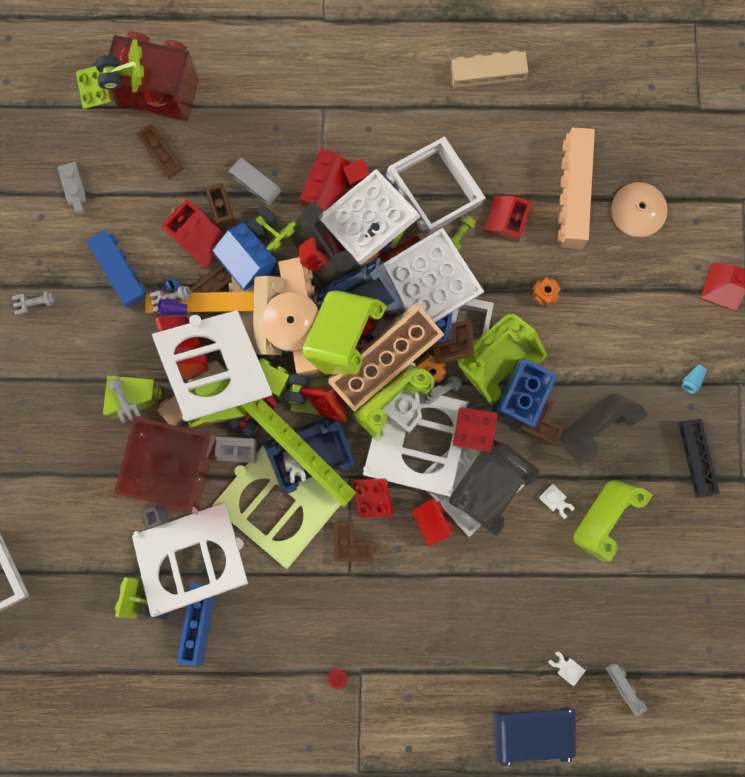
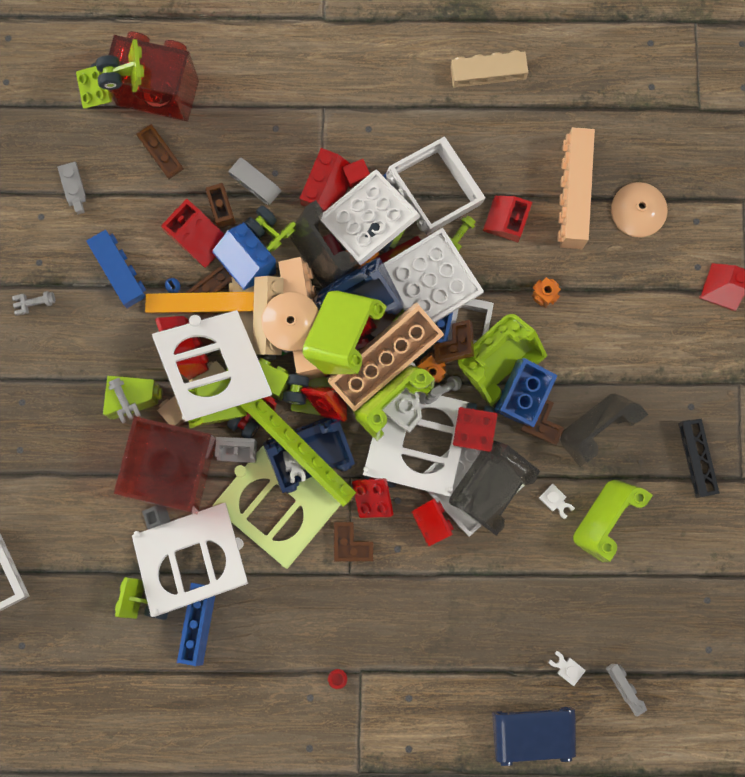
light grey hinge [149,286,191,313] -> none
dark purple cone [158,297,187,316] -> none
red panel [298,237,328,272] -> none
medium azure cone [682,365,707,394] -> none

